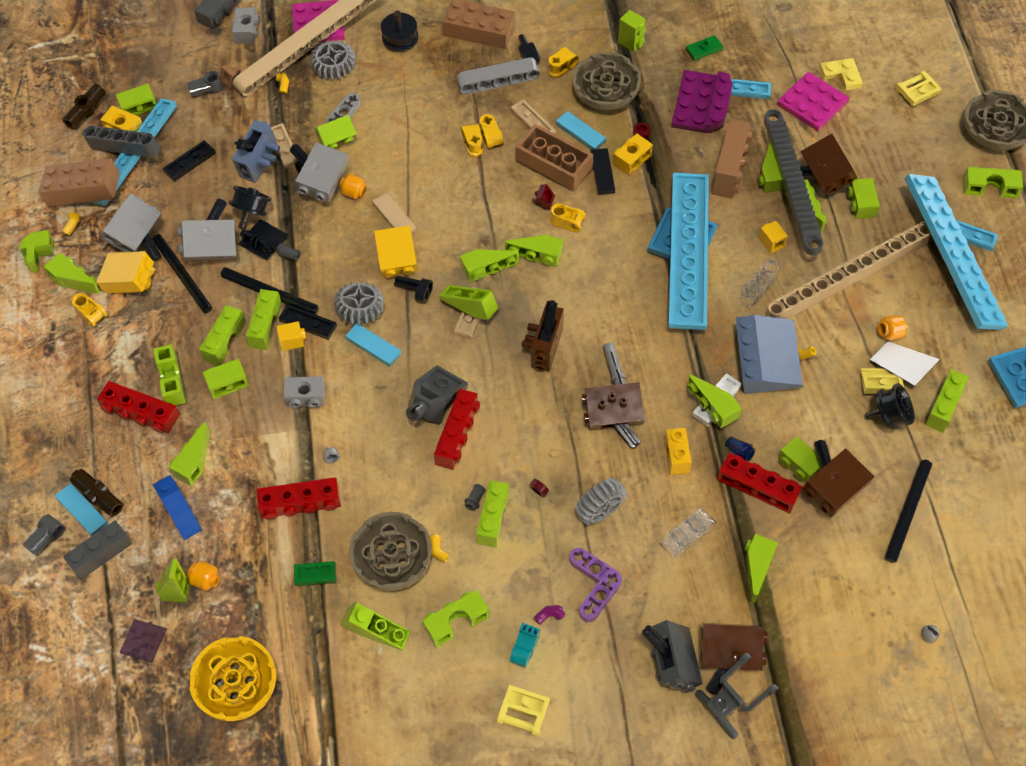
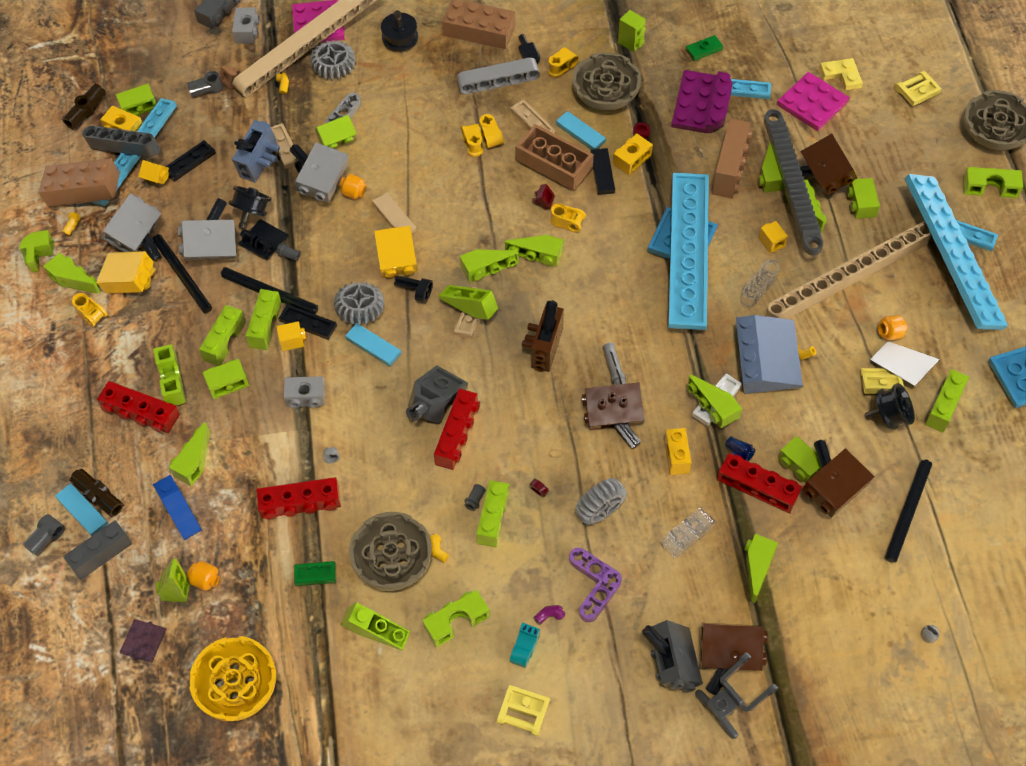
none -> yellow brick [138,160,169,184]

